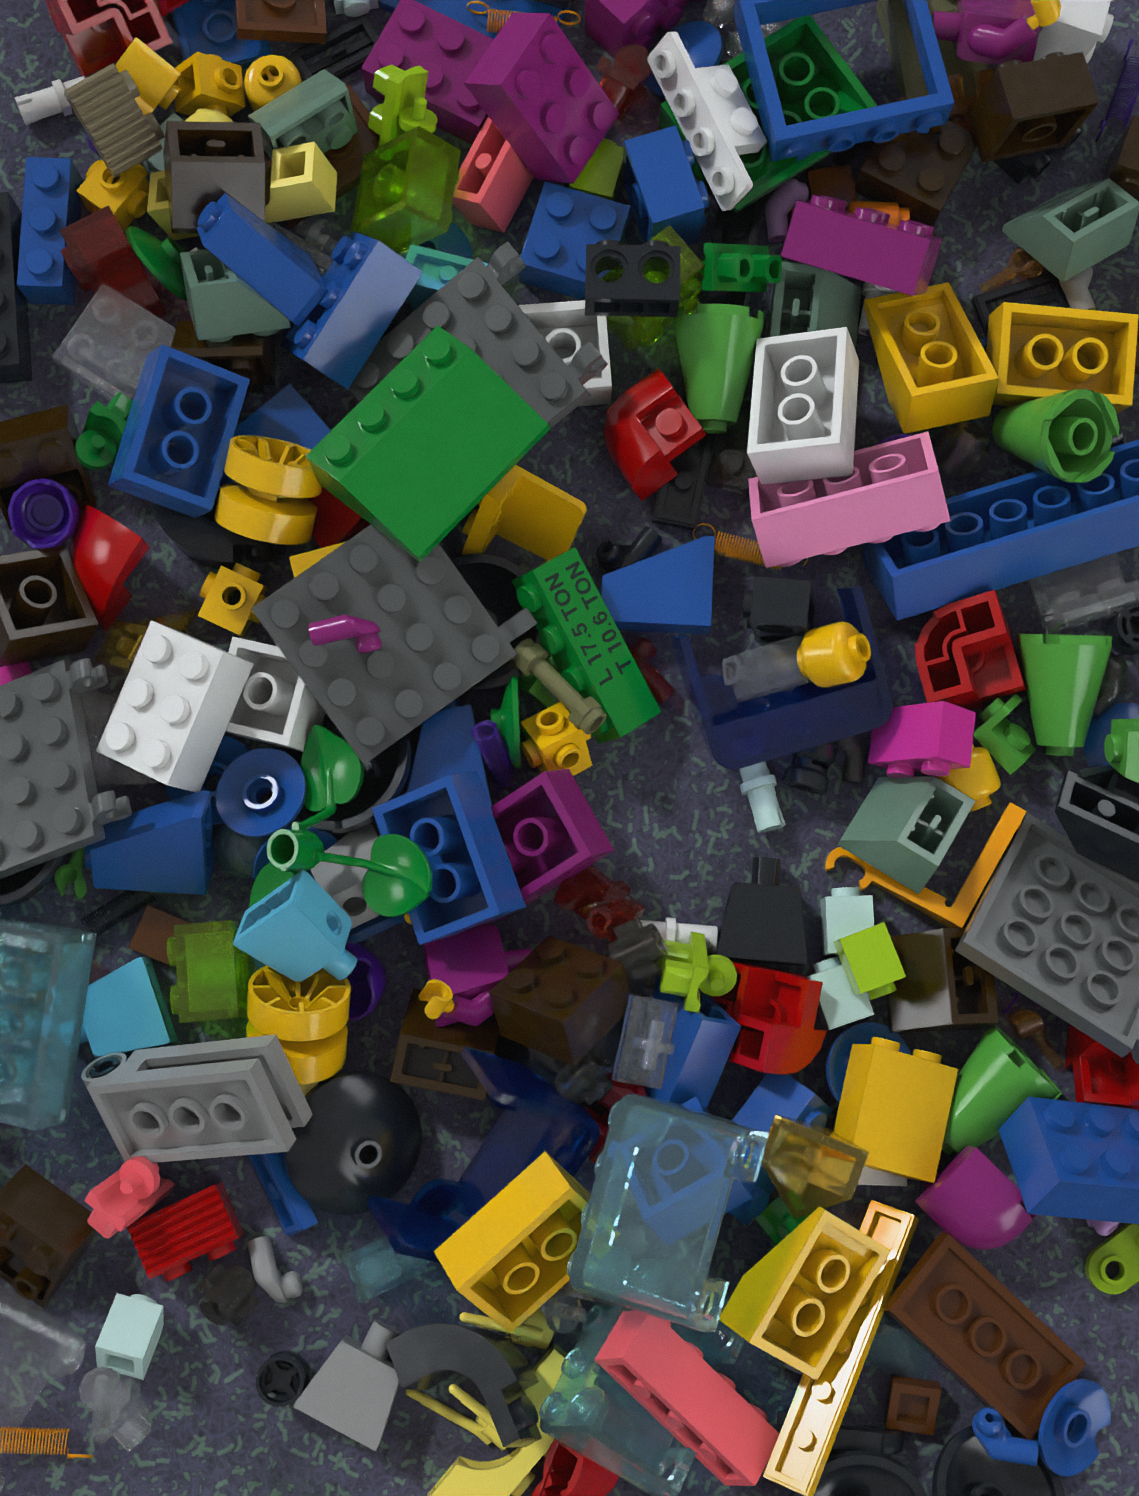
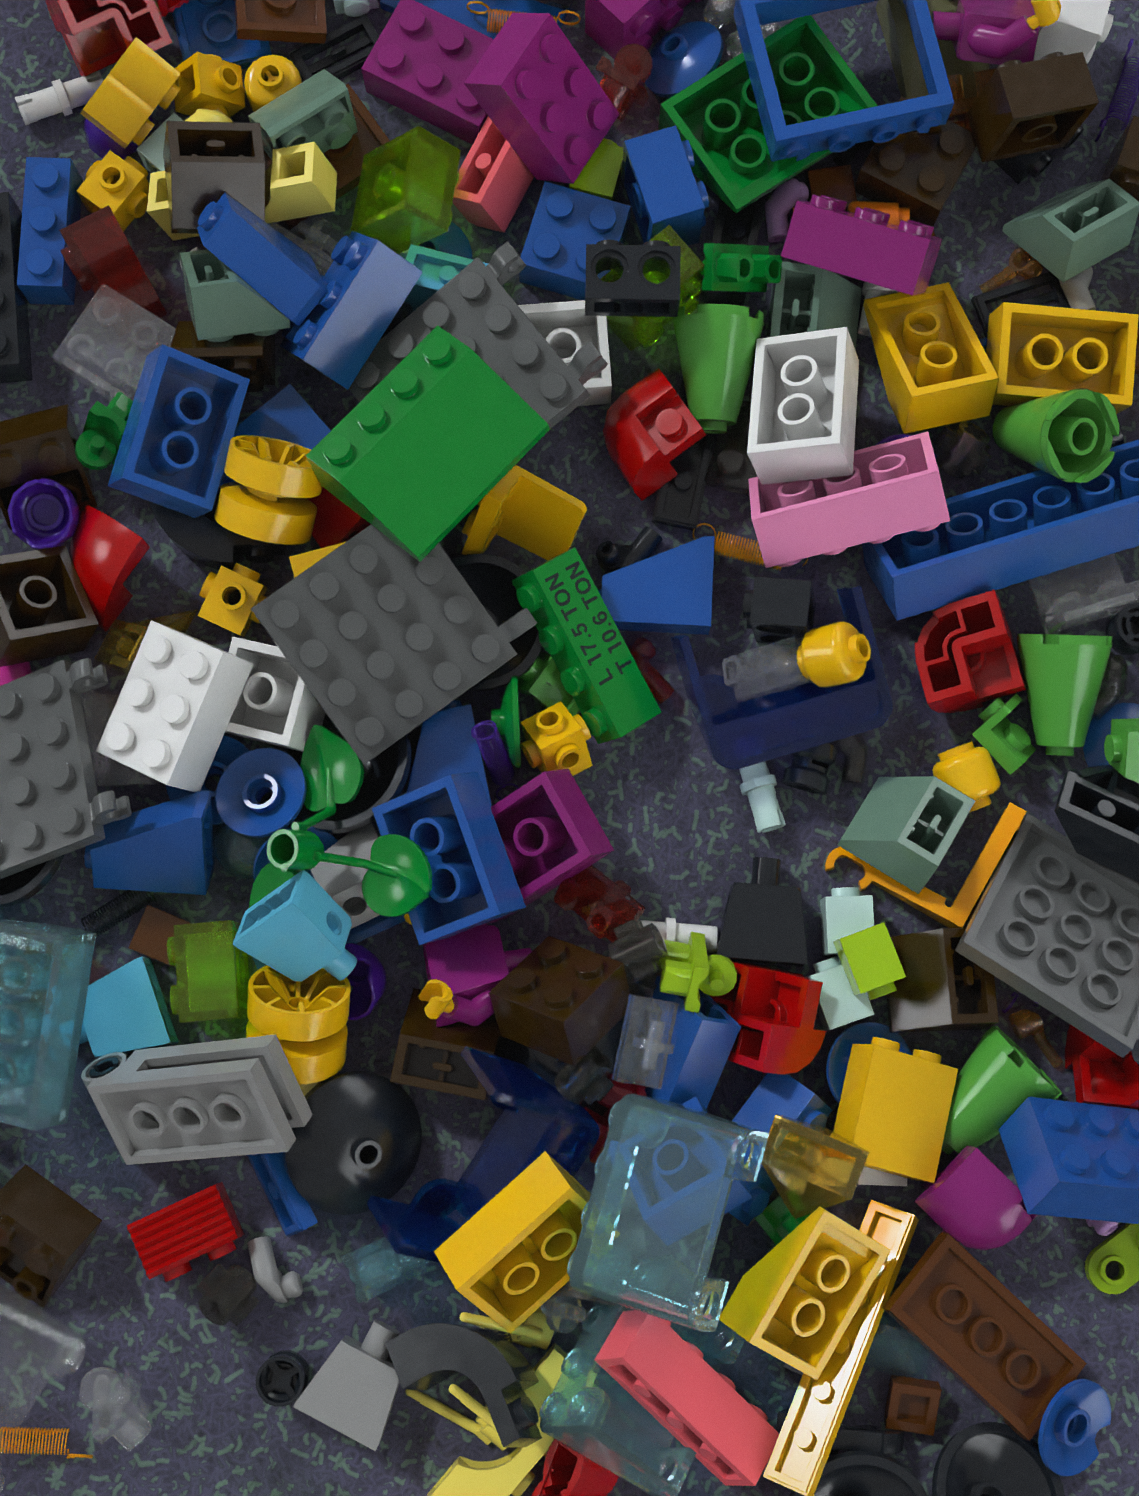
bright green hand [54,846,88,899] -> none
dark tan brick [64,63,165,178] -> none
coral hips [84,1156,176,1239] -> none
light aqua brick [95,1293,164,1380] -> none
green dish [125,226,187,301] -> none
magenta arm [309,615,382,653] -> none
lime hips [368,64,438,157] -> none
olive bar [512,638,607,735] -> none
white bracket [647,31,768,211] -> none
dark pink brick [868,701,976,778] -> none
blue arm [972,1407,1038,1466] -> none

